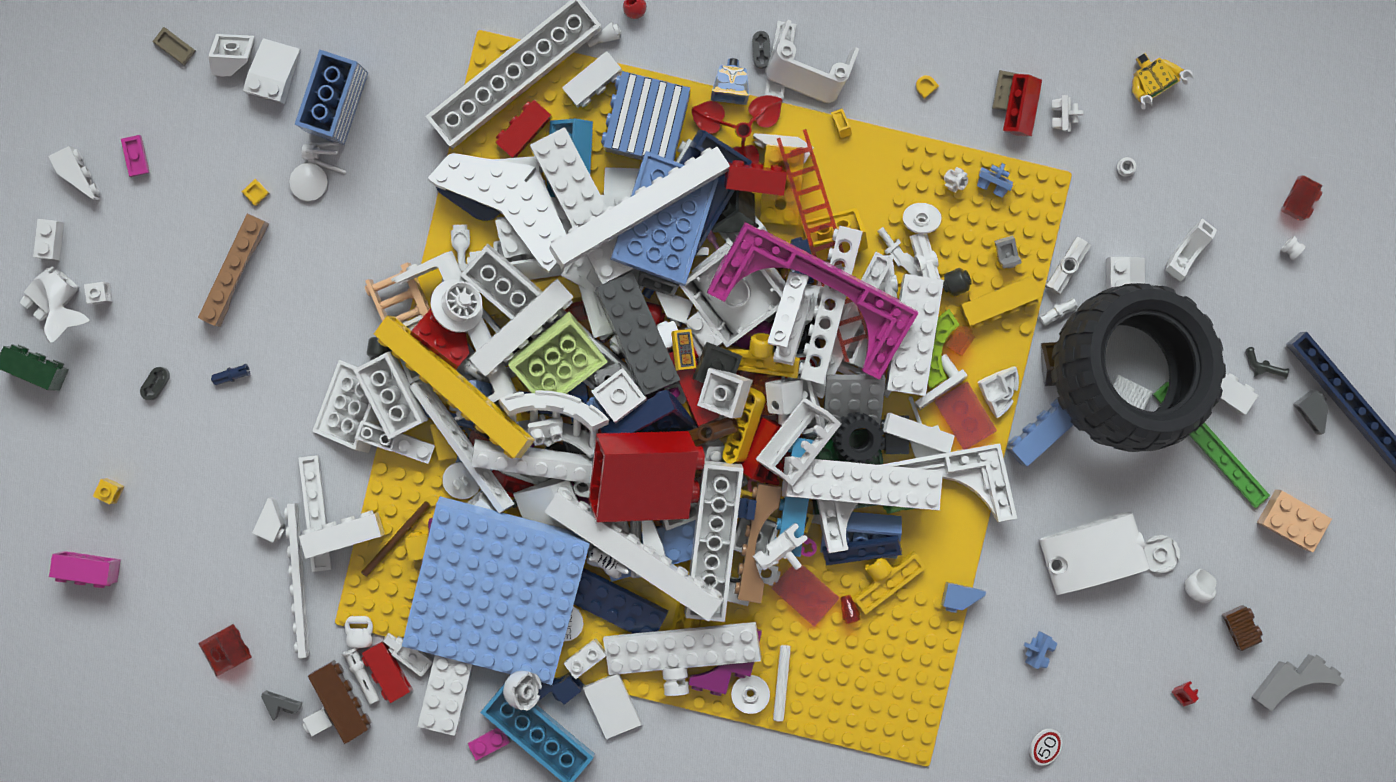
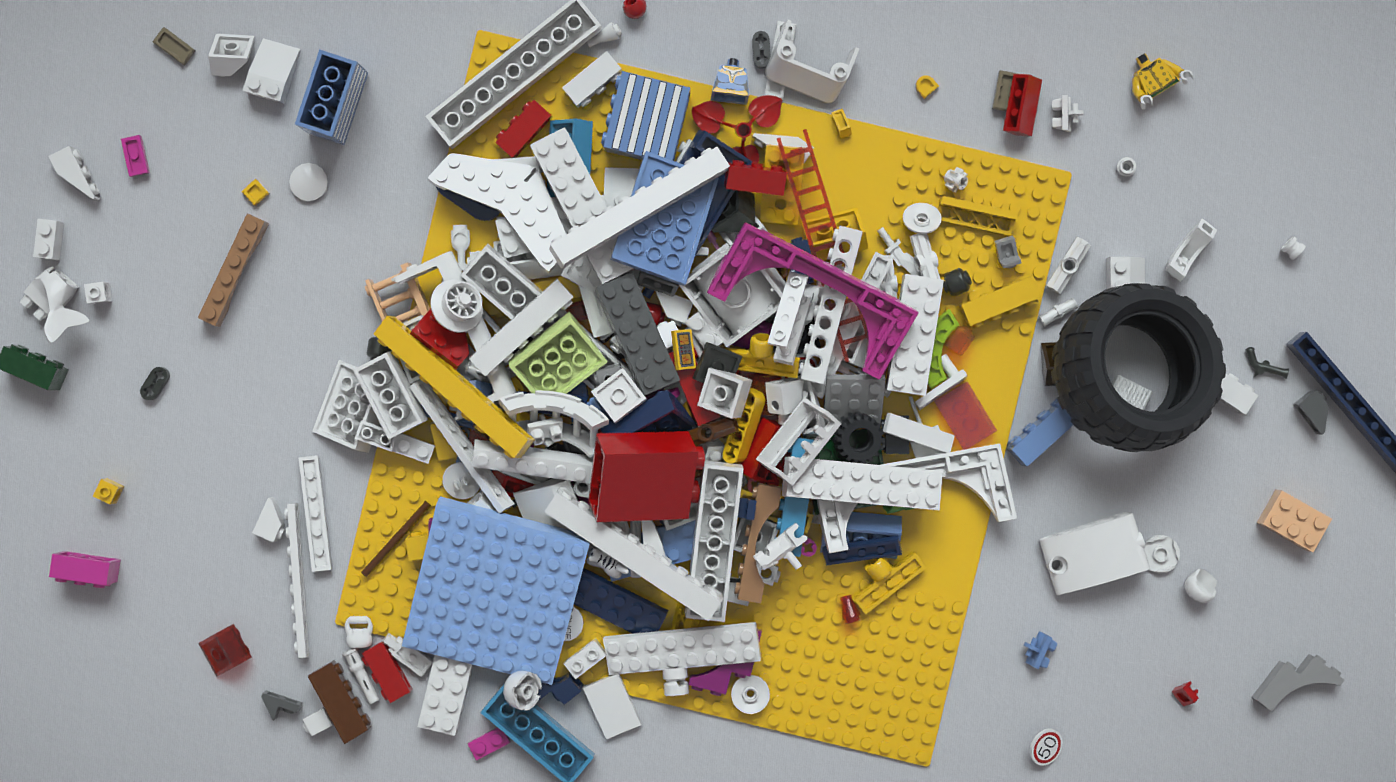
dark blue axle [211,364,250,385] -> none
white brick [299,510,385,559] -> none
white plant [302,141,346,174] -> none
clear pink tile [771,564,840,627] -> none
white axle [773,645,791,721] -> none
medium blue slope [941,582,986,613] -> none
medium blue hips [977,163,1013,198] -> none
white brick [978,366,1019,418] -> none
bright green tile [1152,382,1270,508] -> none
reddish brown brick [1222,605,1263,651] -> none
clear red brick [1280,175,1323,221] -> none
none -> yellow fence [938,196,1018,236]

